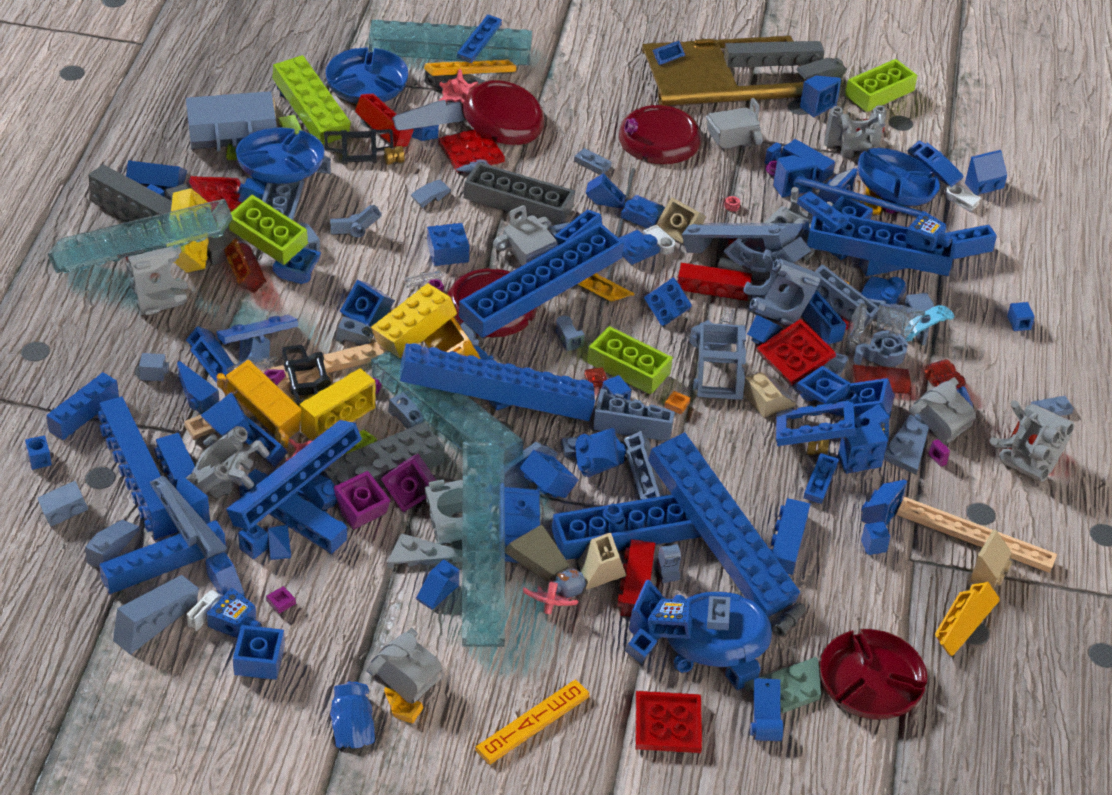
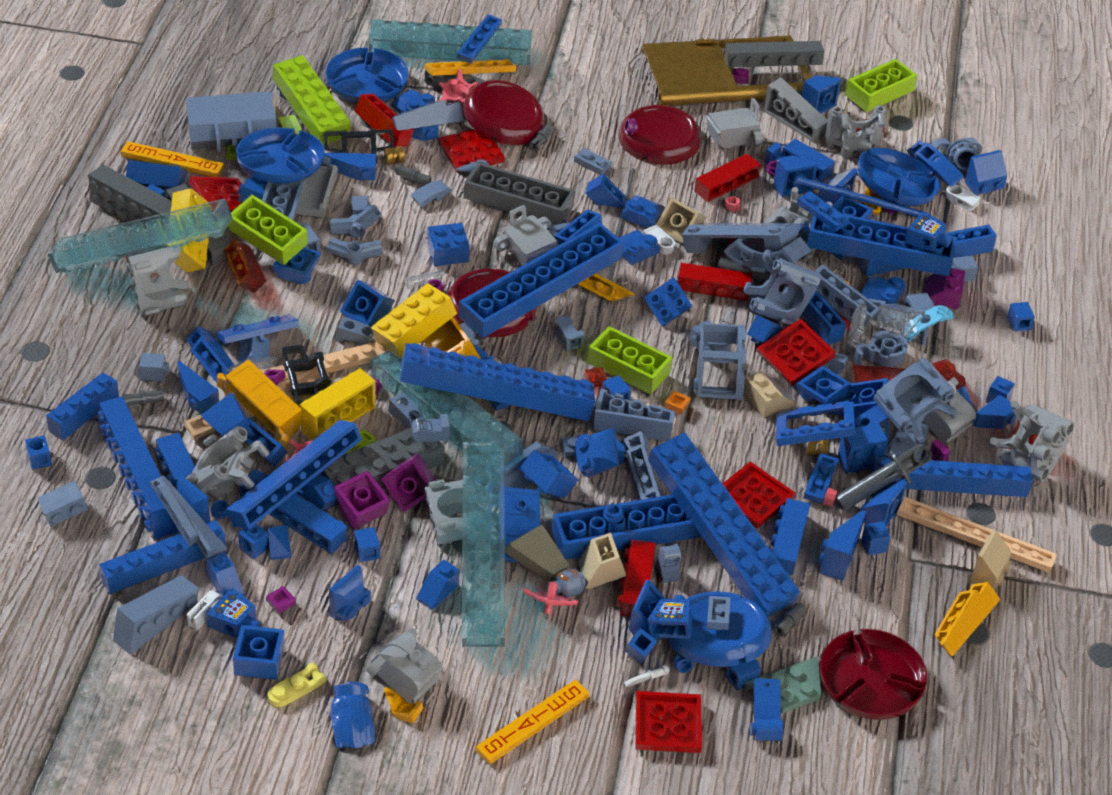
sand blue slope [85,519,140,569] -> none
light grey wing [387,533,469,568] -> none
blue slope [652,41,685,65] -> none
dark grey slope [796,58,847,80] -> none
sand blue plate [1031,396,1074,416] -> none
none -> light orange tile [120,141,224,177]
none -> dark grey pin [123,389,164,406]
none -> blue plate [210,500,230,519]
none -> light yellow plate [268,663,327,707]
none -> light grey container [295,164,338,217]
none -> blue slope [324,153,376,180]
none -> sand blue piece [327,238,383,265]
none -> blue slope [329,565,371,621]
none -> sand blue window [351,196,370,215]
none -> blue brick [354,527,380,563]
none -> blue slope [392,90,435,113]
none -> dark grey pin [396,165,432,185]
none -> sand blue leg [411,414,450,442]
none -> dark grey pin [529,123,555,151]
none -> white piece [624,665,670,687]
none -> red brick [694,154,761,202]
none -> red plate [722,461,796,529]
none -> magenta plate [732,68,749,84]
none -> light grey wedge [764,77,828,143]
none -> blue slope [818,510,866,581]
none -> coral axle [823,487,837,507]
none -> dark grey piece [836,444,932,511]
none -> blue brick [870,456,1033,497]
none -> sand blue piece [874,358,958,444]
none -> magenta slope [924,268,966,310]
none -> sand blue beam [931,138,982,170]
none -> sand blue brick [951,256,978,282]
none -> blue slope [973,395,1017,429]
none -> blue brick [986,376,1015,403]

